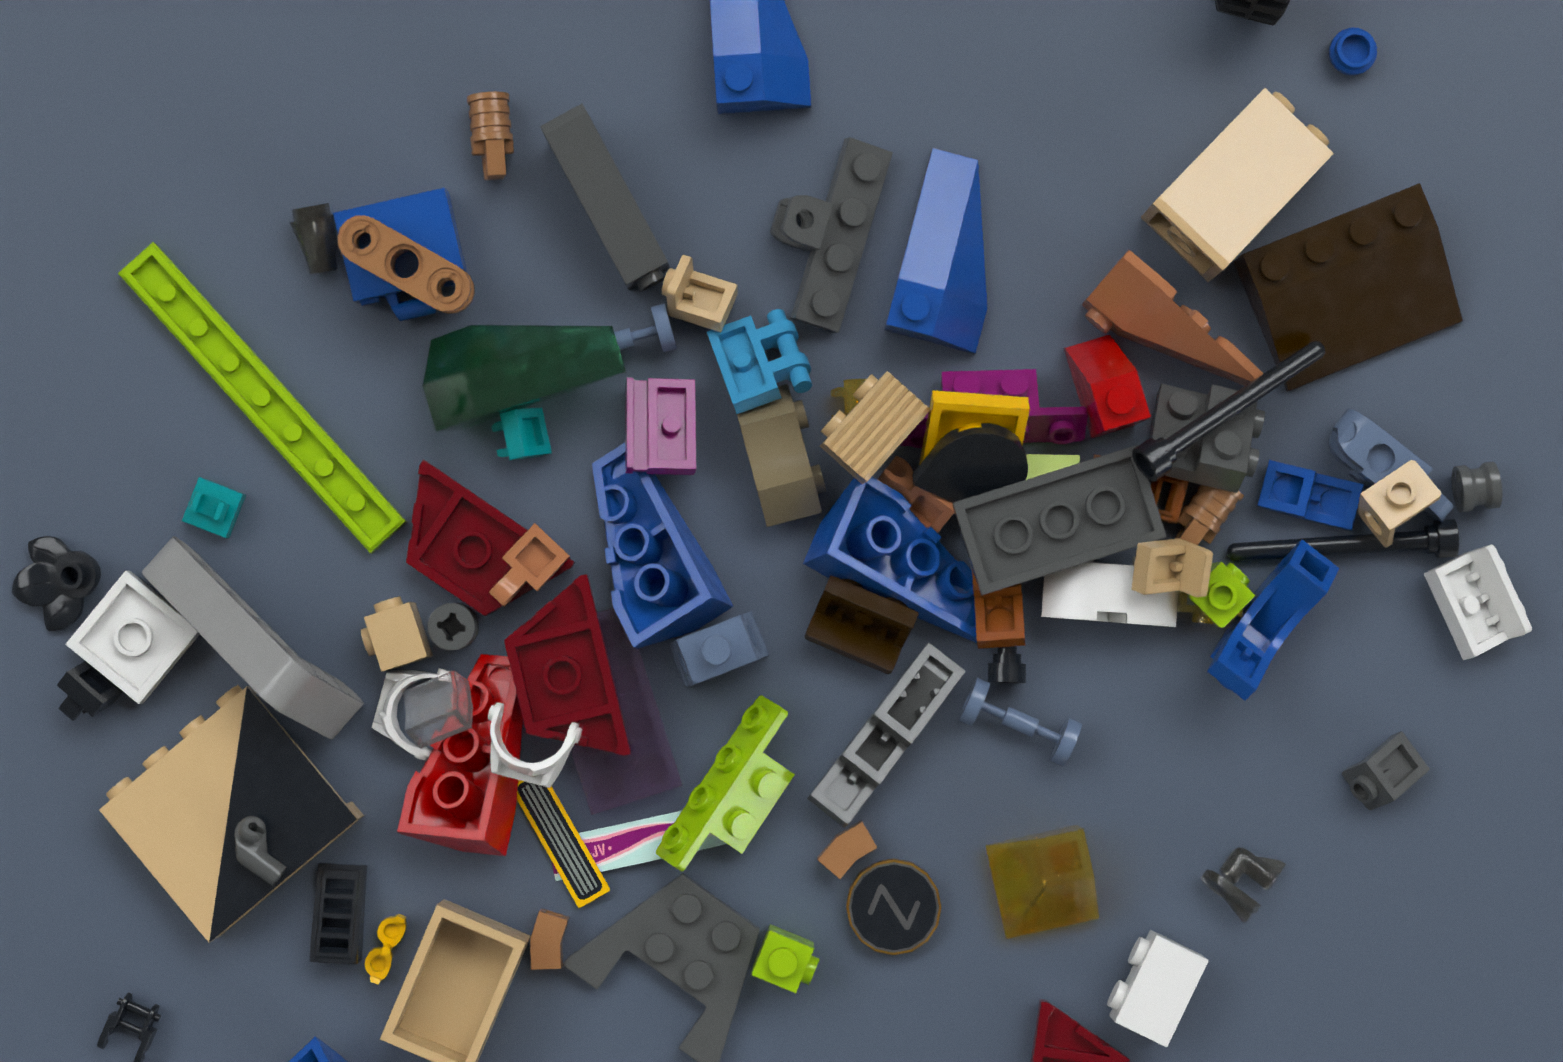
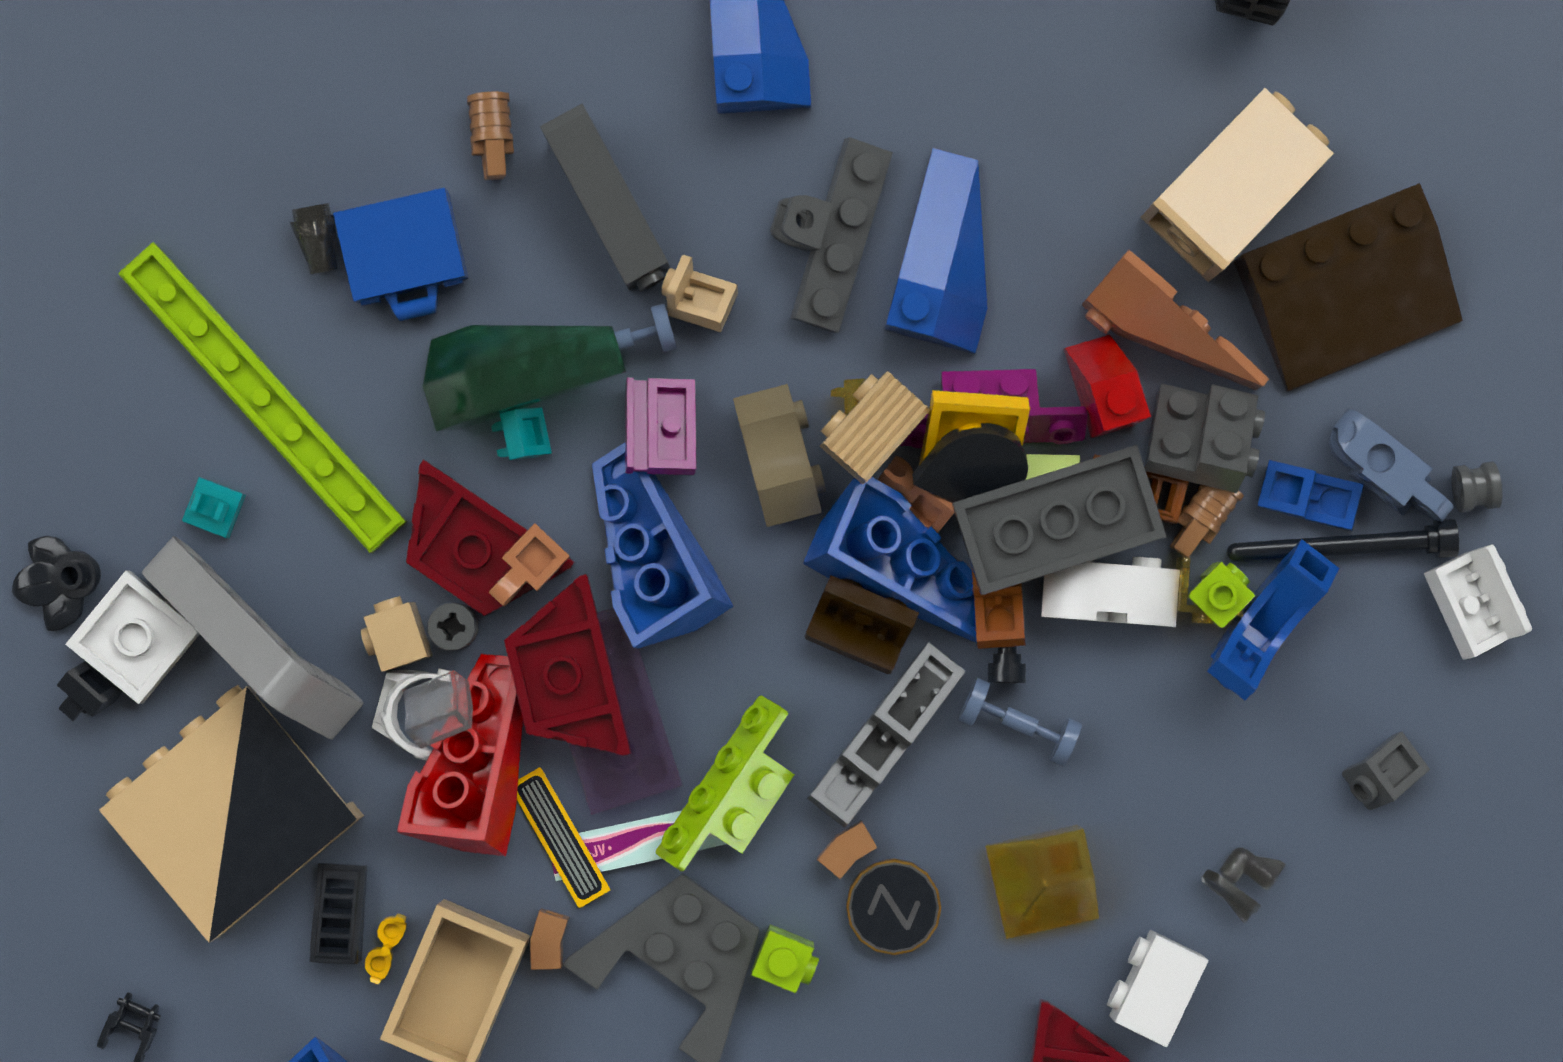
dark grey arm [234,816,287,887] -> none
medium nougat piece [337,215,475,314] -> none
white helmet [488,702,582,788] -> none
sand blue torso [668,611,769,687] -> none
dark azure plate [707,309,812,414] -> none
tan bracket [1131,538,1213,598] -> none
black piece [1132,341,1325,482] -> none
blue plate [1329,27,1377,76] -> none
tan bracket [1357,460,1441,548] -> none

